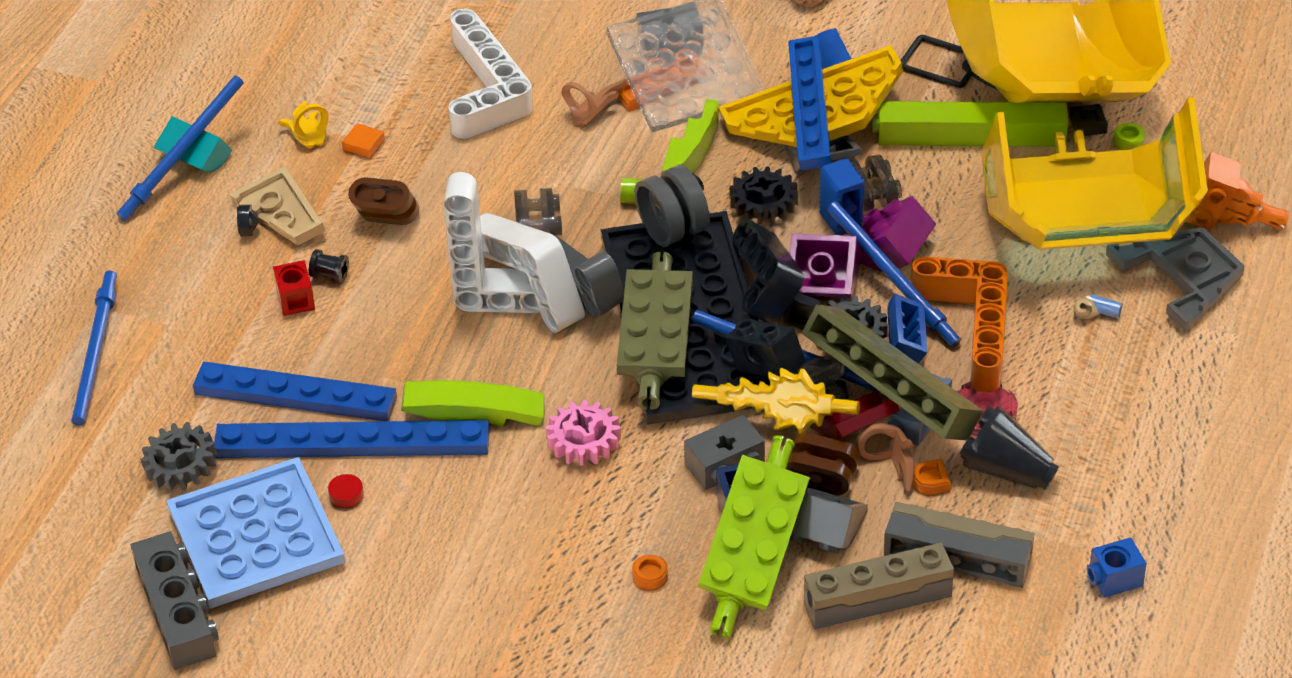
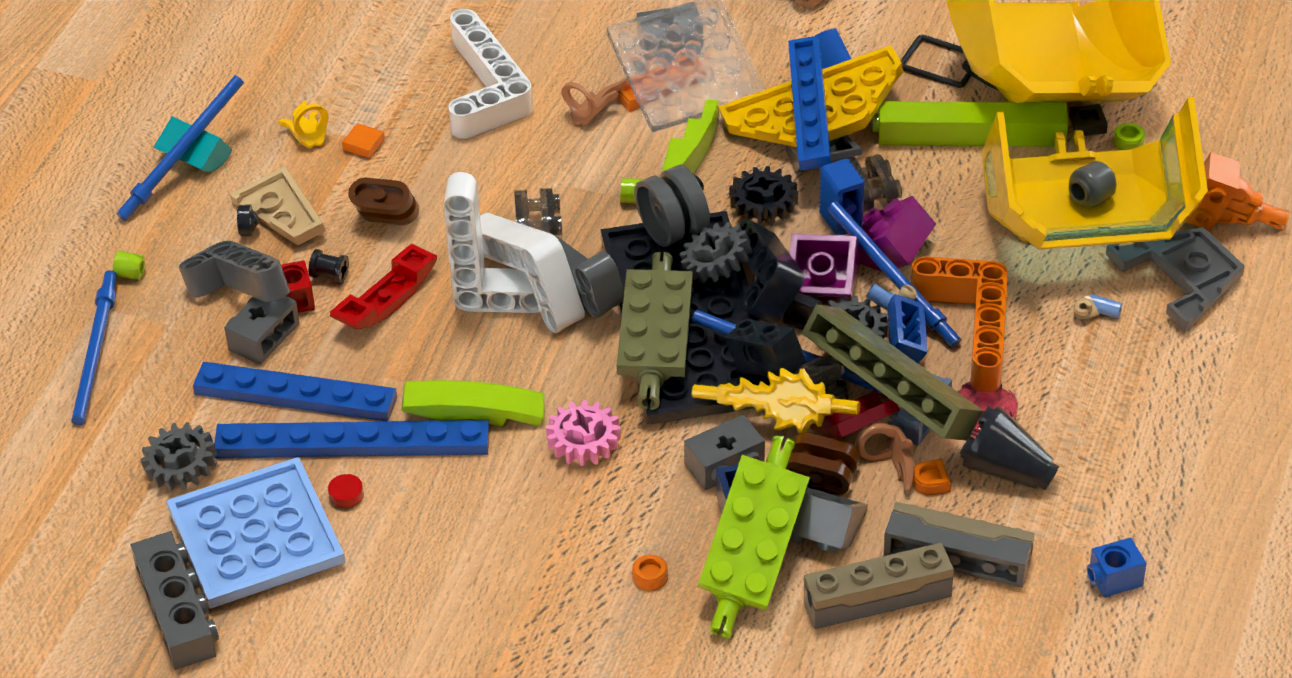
none -> lime hose [112,251,146,281]
none -> dark grey beam [179,241,290,302]
none -> dark grey brick [224,296,300,365]
none -> red slope [330,243,437,330]
none -> dark grey gear [680,222,752,283]
none -> medium blue arm [866,283,917,310]
none -> dark grey head [1068,161,1117,208]

